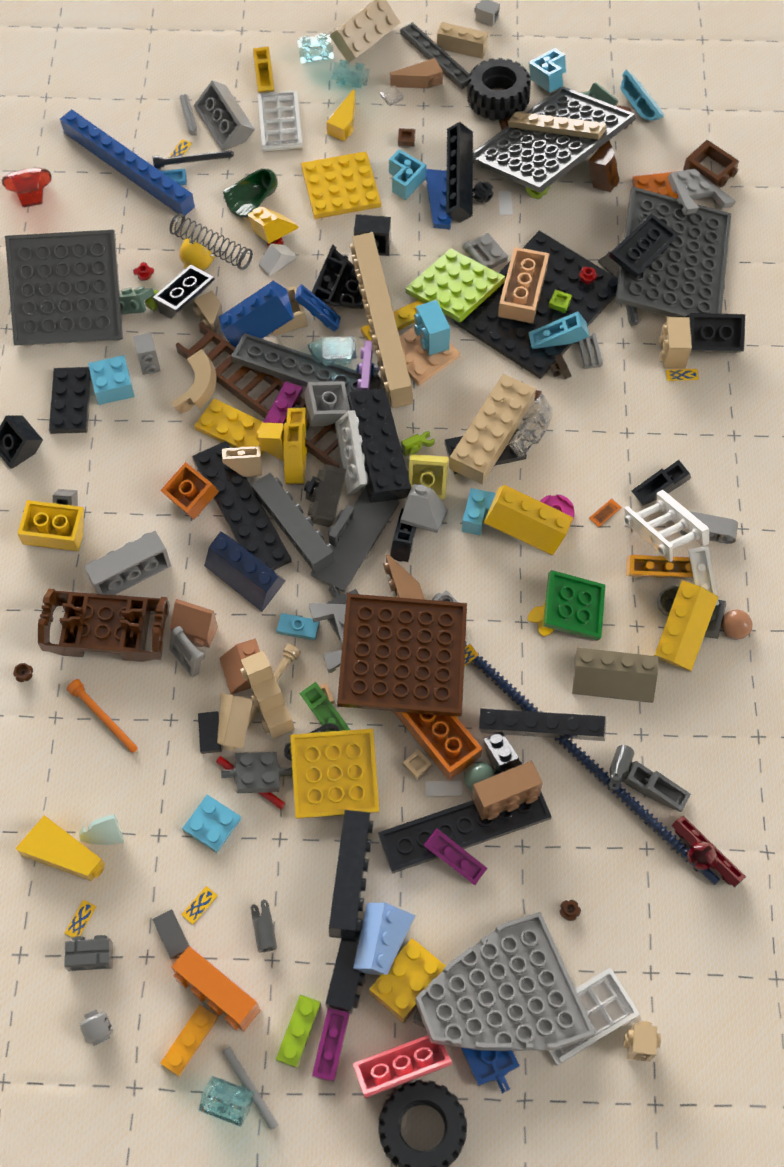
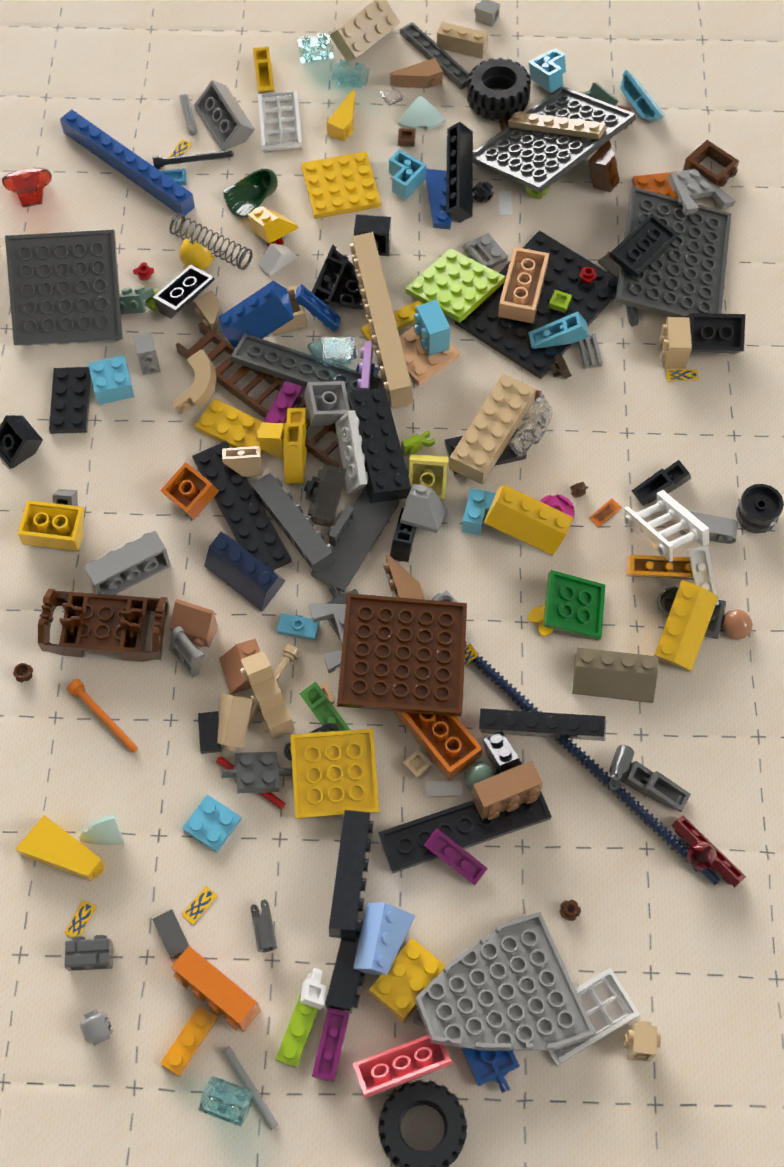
none -> white plate [300,968,326,1010]
none -> light aqua brick [398,96,445,130]
none -> reddish brown plate [570,482,588,498]
none -> black wheel [736,484,784,533]

